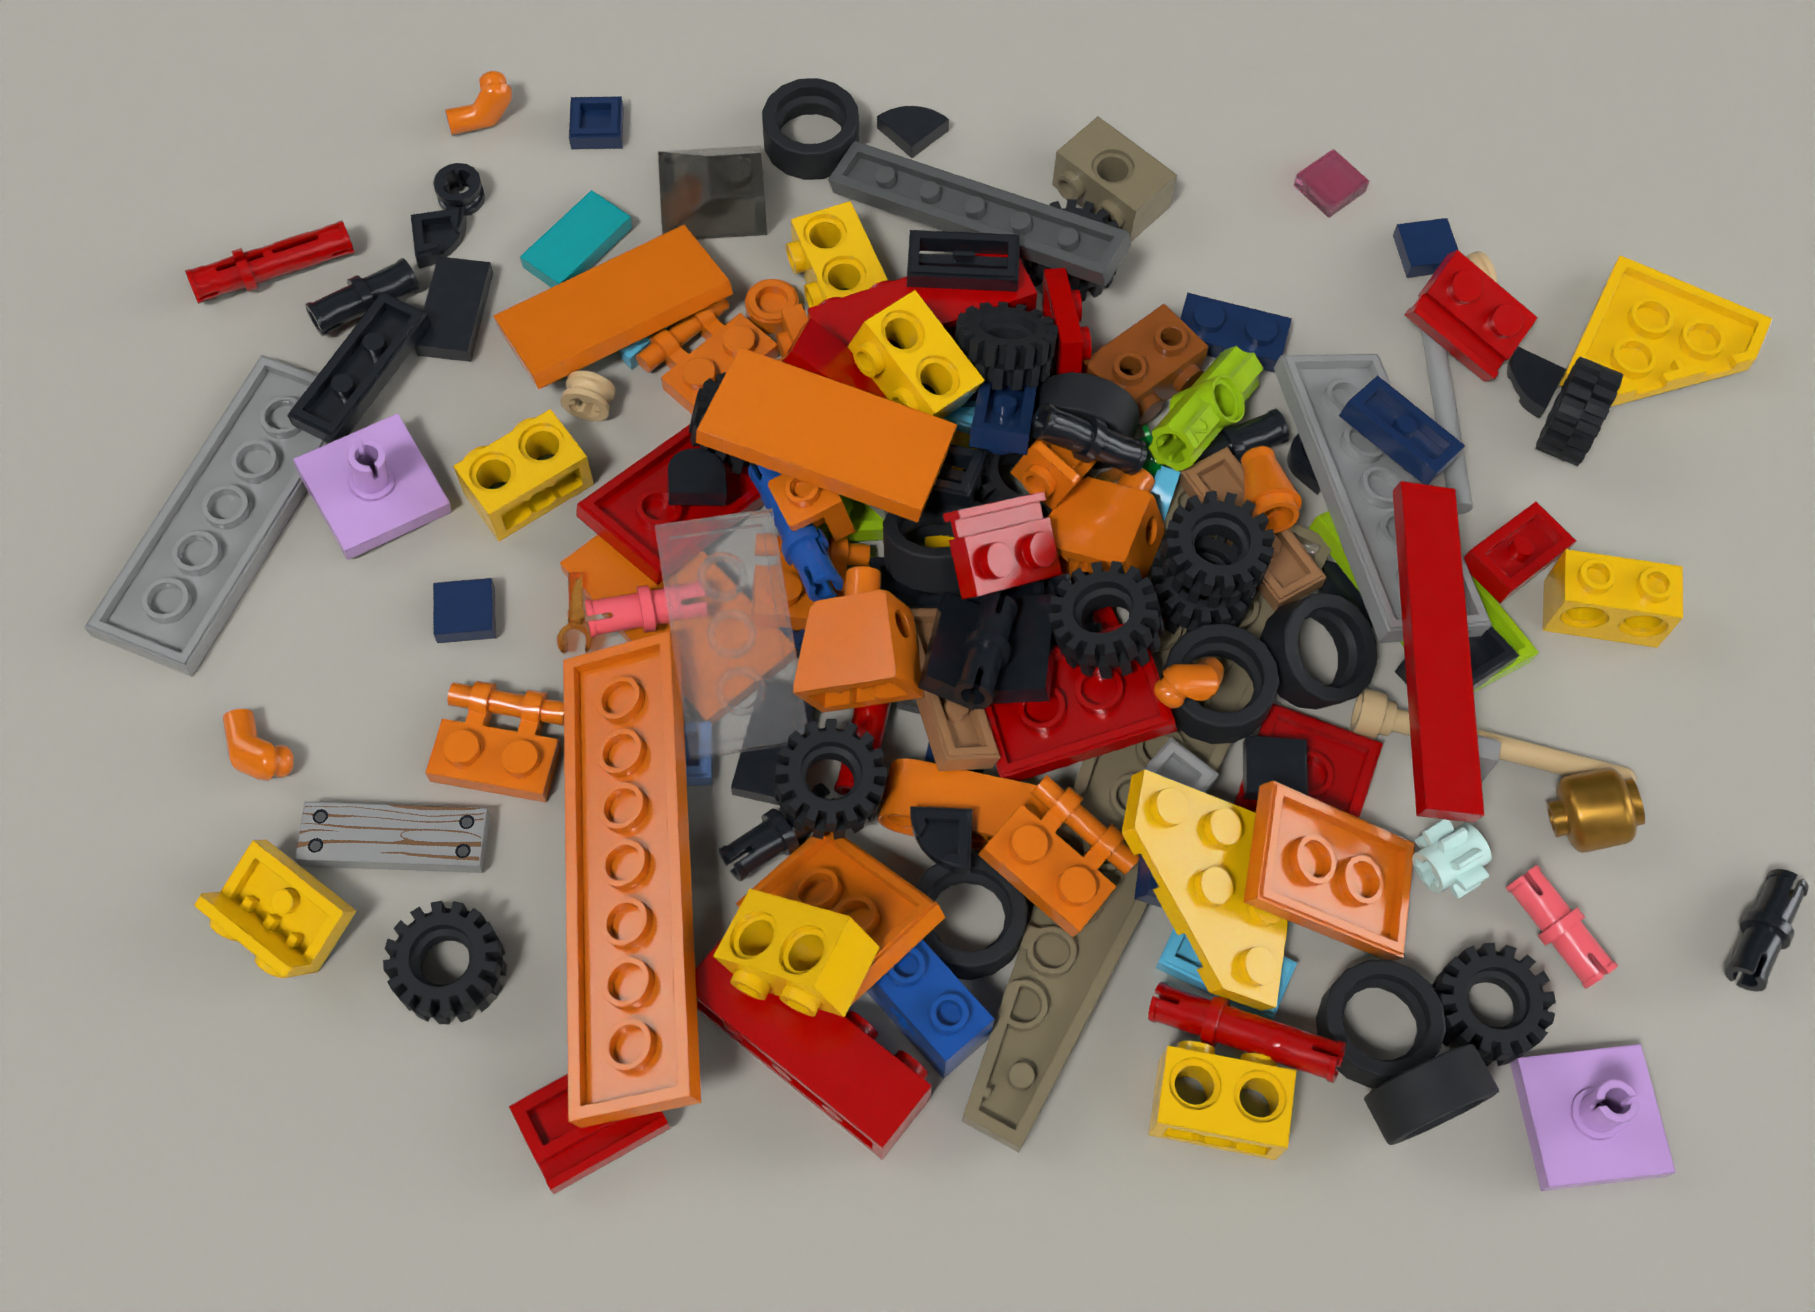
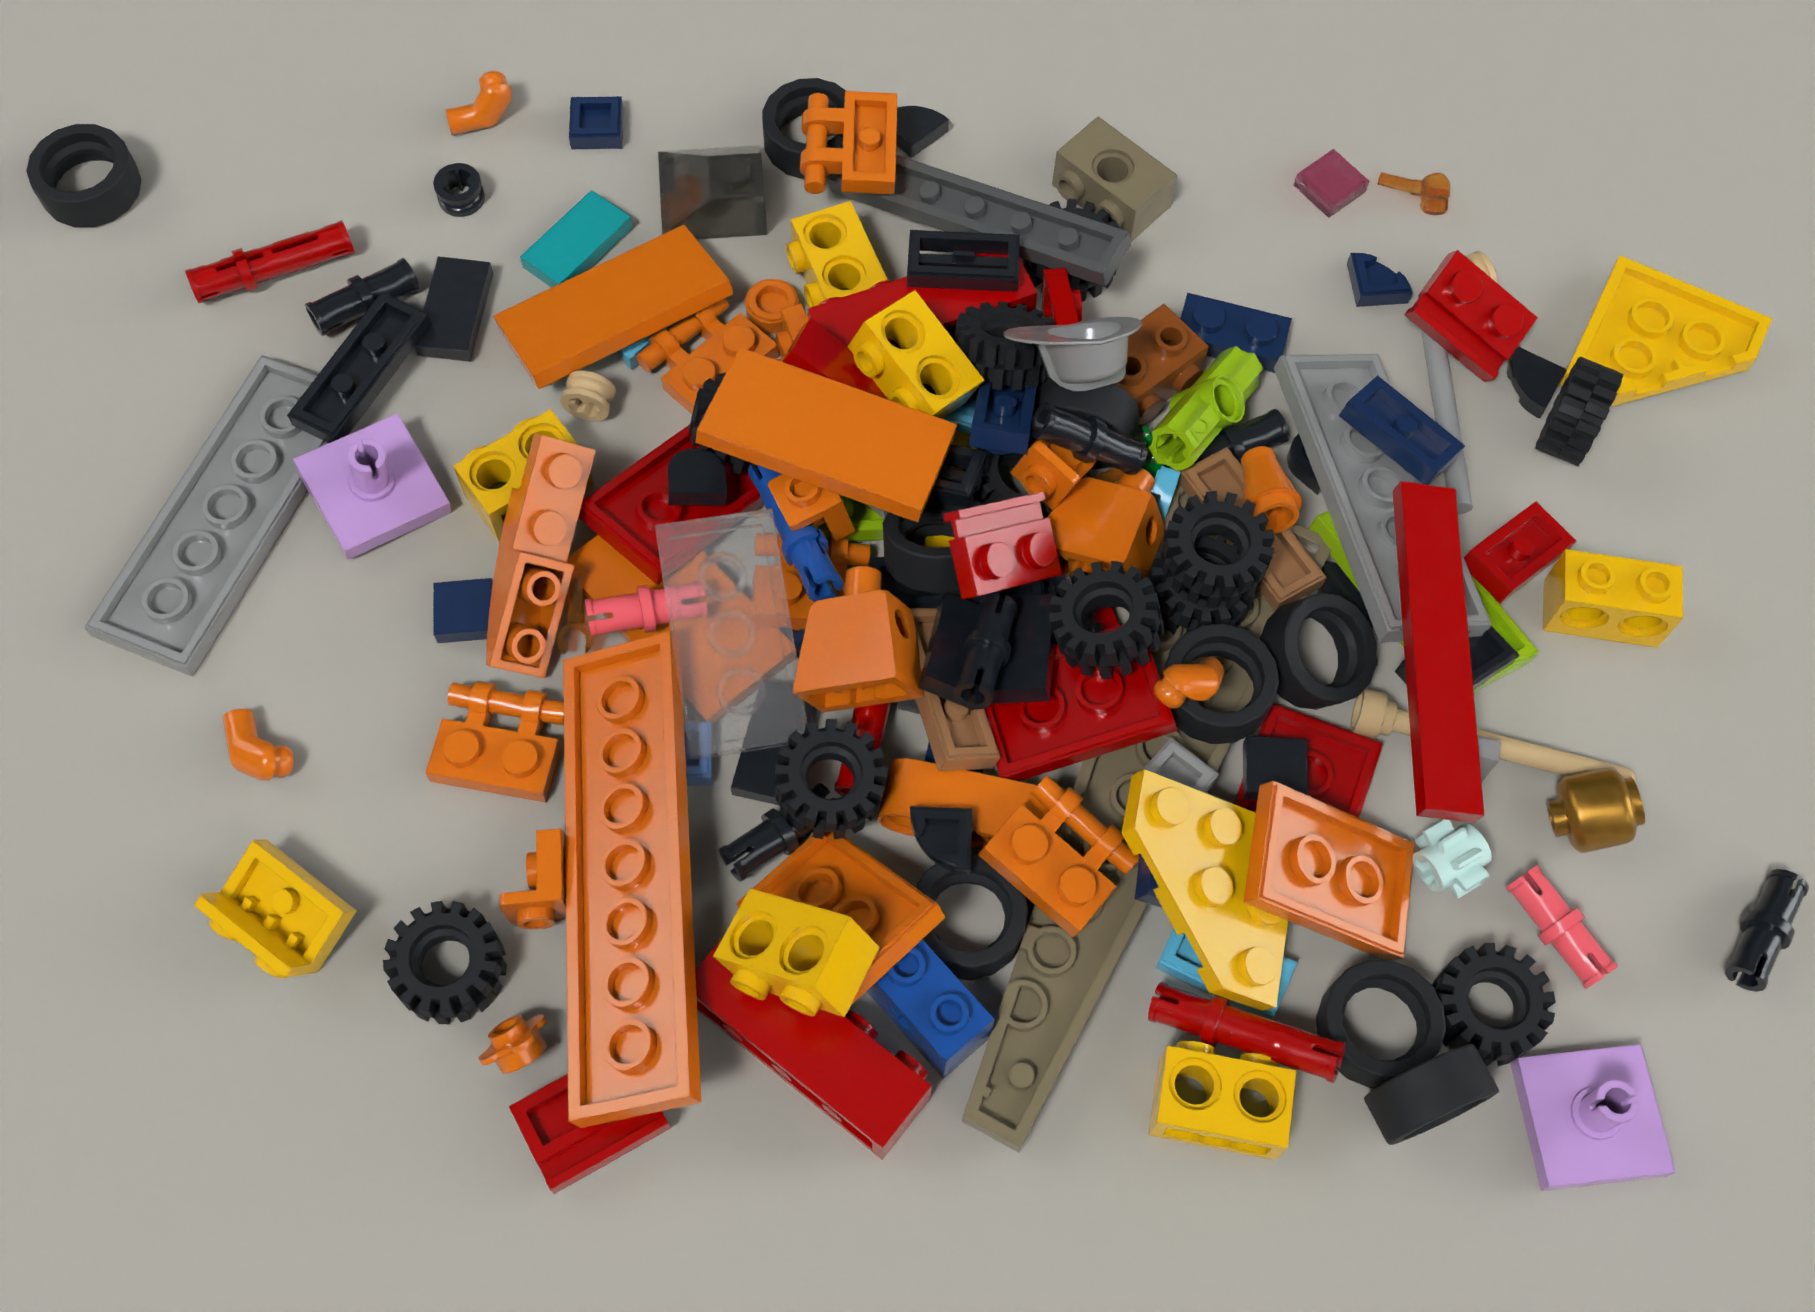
light grey tile [295,801,491,873] -> none
black tile [411,207,467,269] -> none
dark blue tile [1393,218,1458,278] -> none
none -> black tyre [26,124,142,227]
none -> orange plate [478,1014,547,1074]
none -> orange slope [486,433,596,678]
none -> orange bracket [500,828,566,930]
none -> orange plate [800,91,898,194]
none -> light grey piece [1003,317,1142,391]
none -> dark blue tile [1347,253,1413,307]
none -> clear orange hand [1378,172,1450,215]

